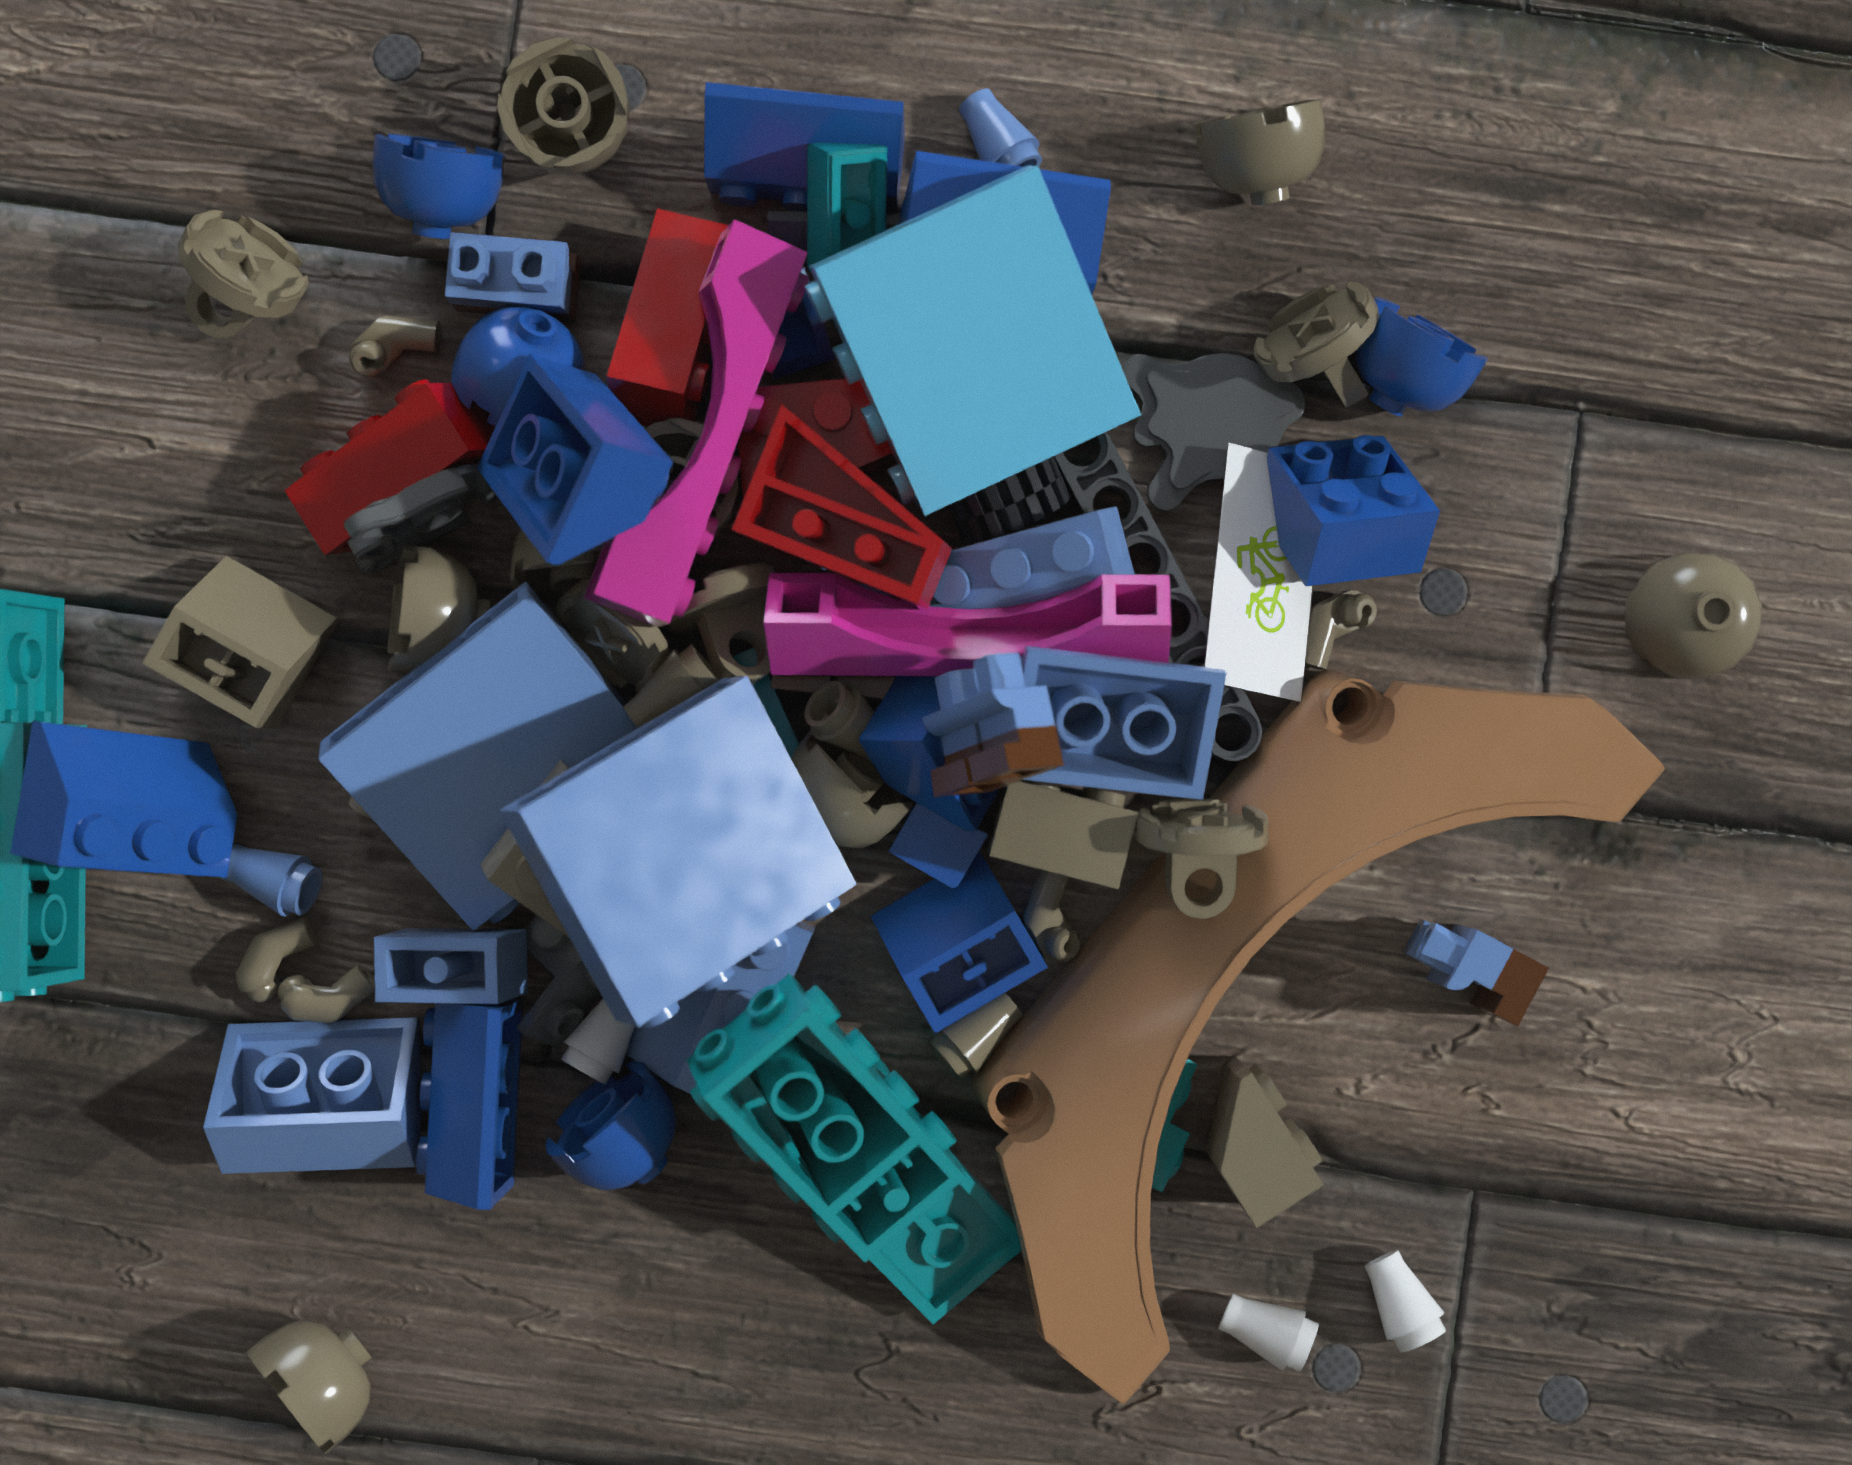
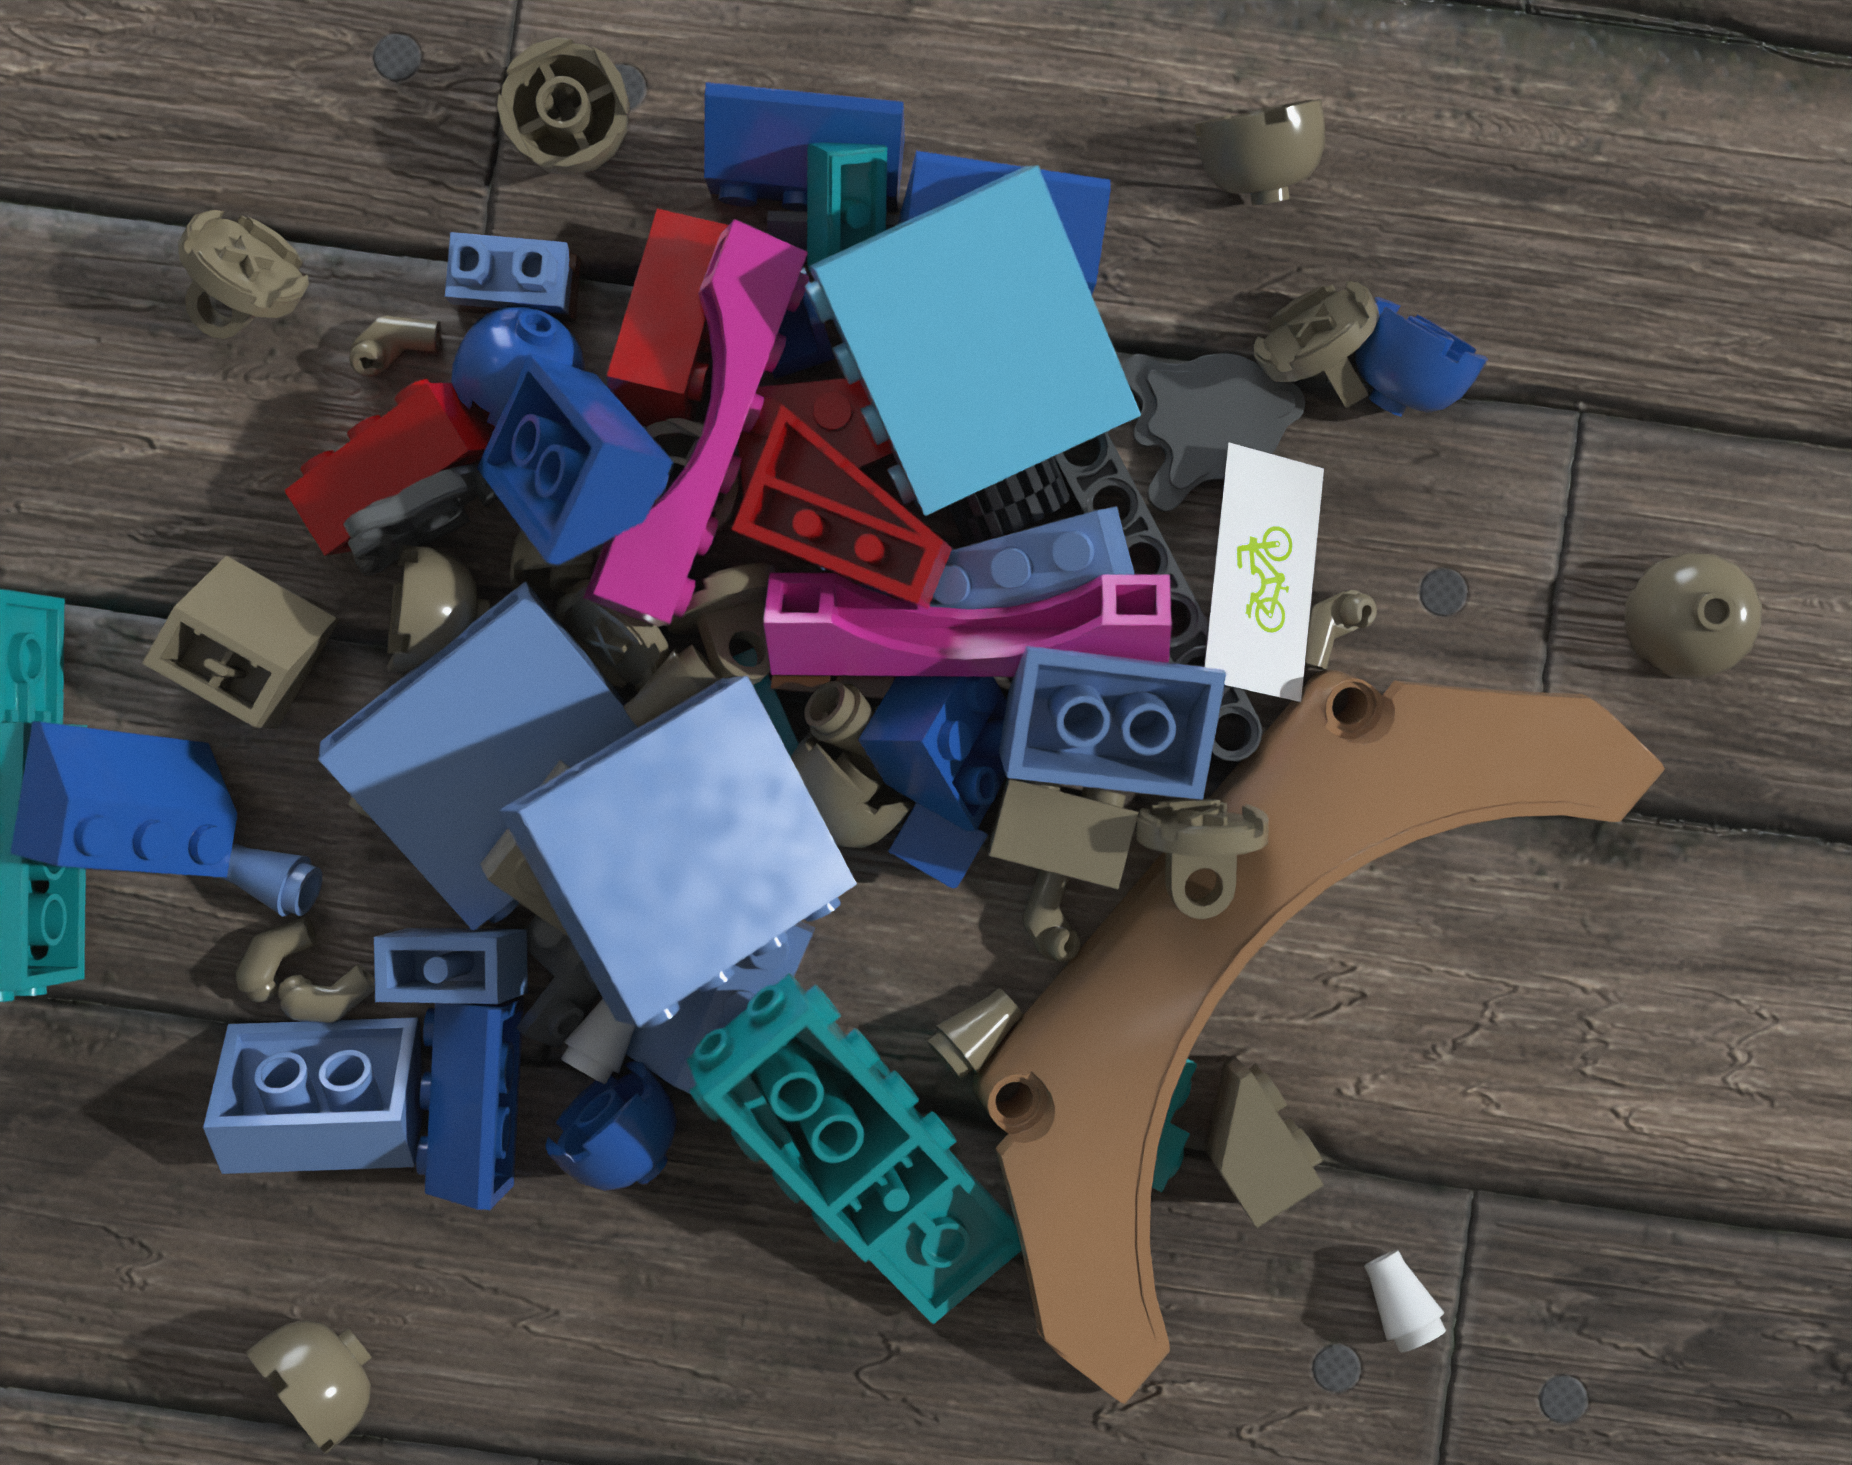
blue cylinder [372,134,505,239] -> none
blue slope [871,852,1048,1033] -> none
hips [922,653,1064,797] -> none
medium blue cone [959,88,1042,167] -> none
white cone [1218,1293,1319,1372] -> none
blue slope [1267,435,1440,587] -> none
medium blue hips [1403,919,1549,1026] -> none

